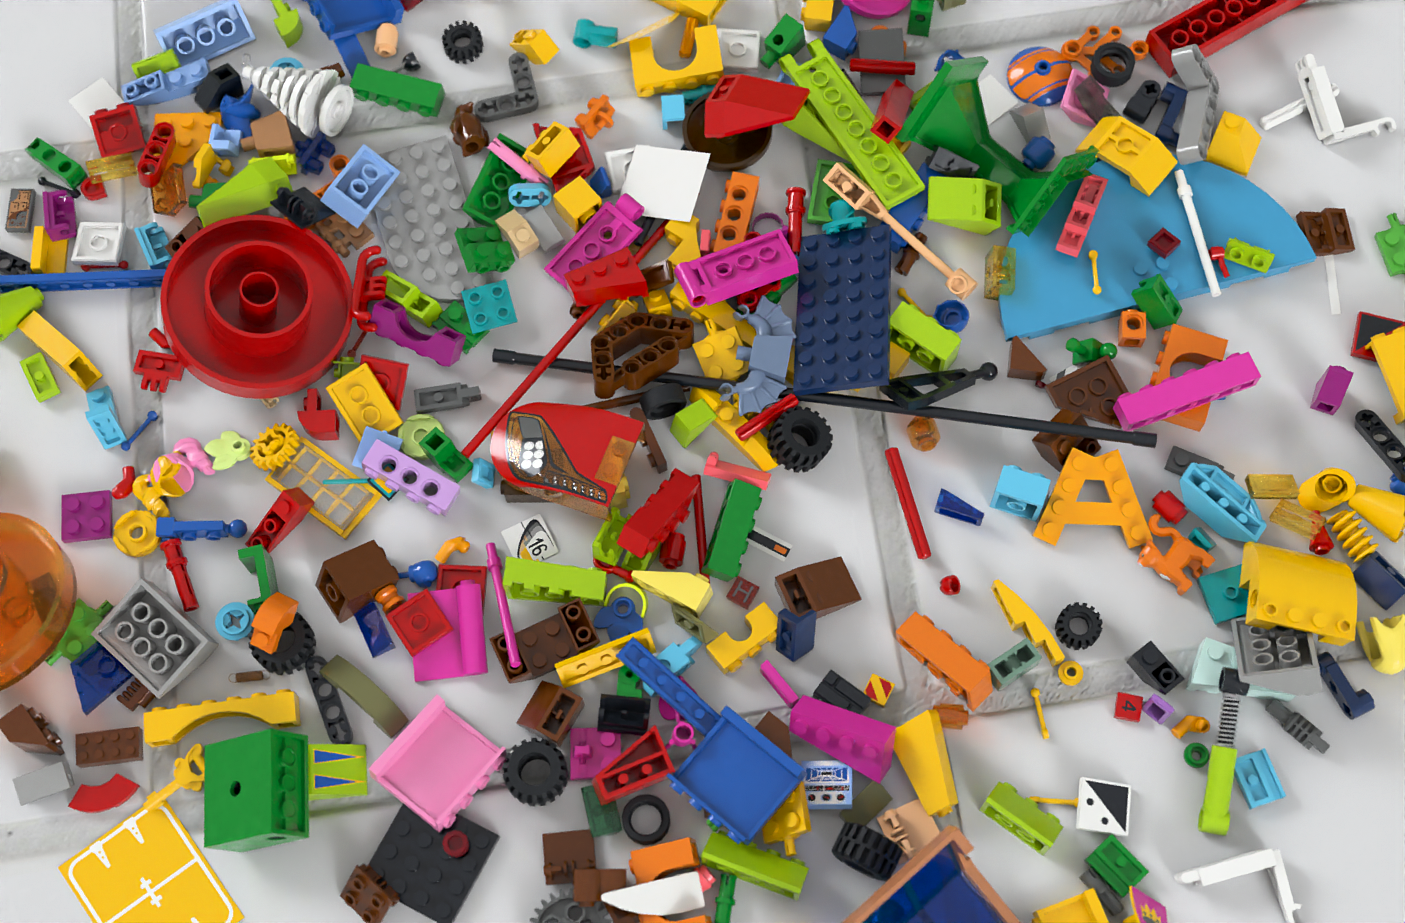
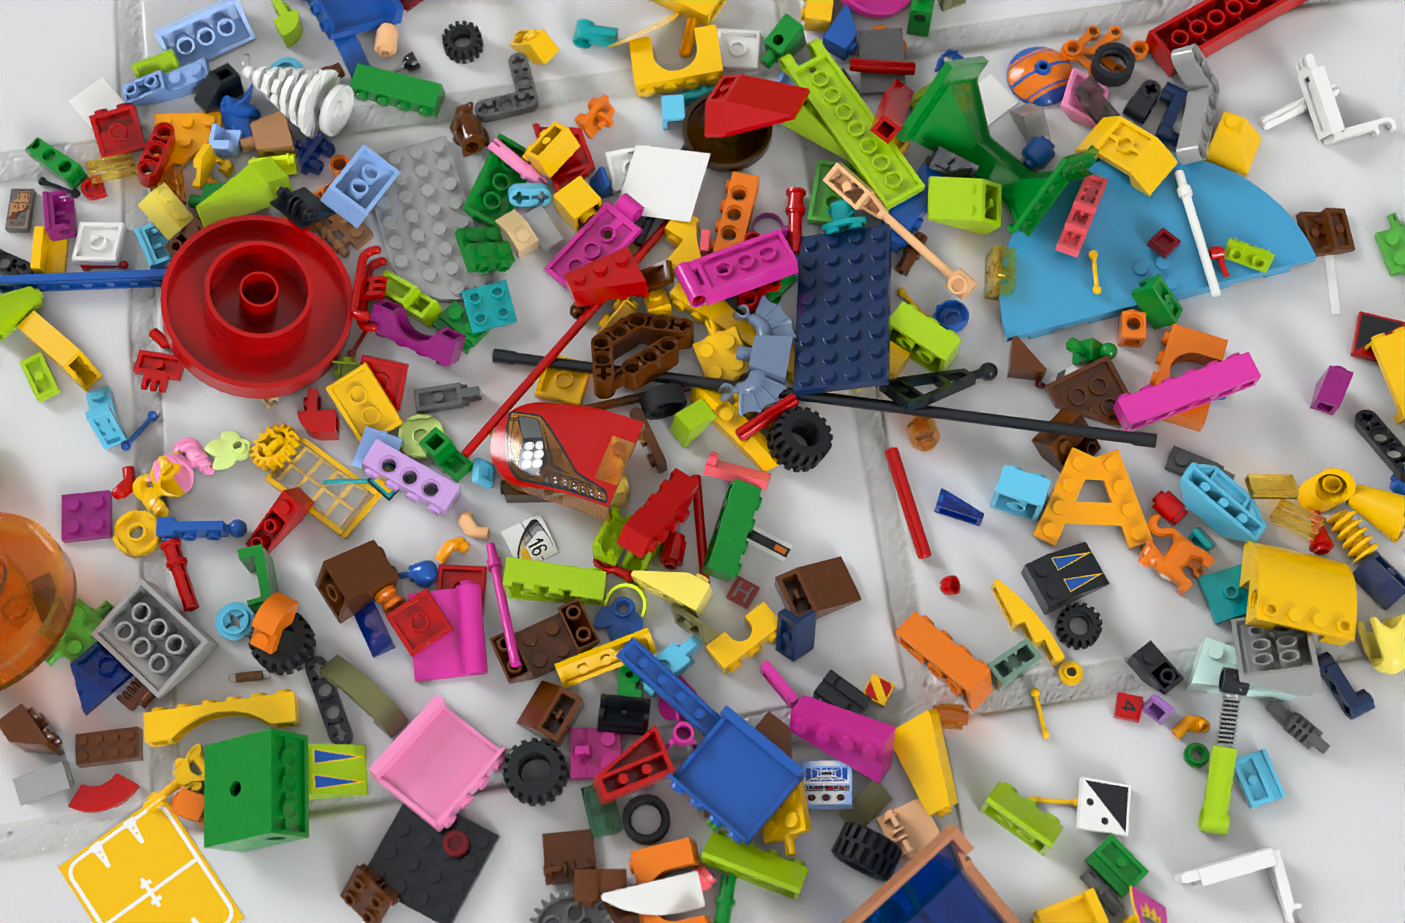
none -> light yellow brick [138,183,194,241]
none -> orange brick [170,787,204,826]
none -> light nougat arm [458,511,490,539]
none -> yellow tile [534,355,591,406]
none -> black slope [1021,542,1110,615]

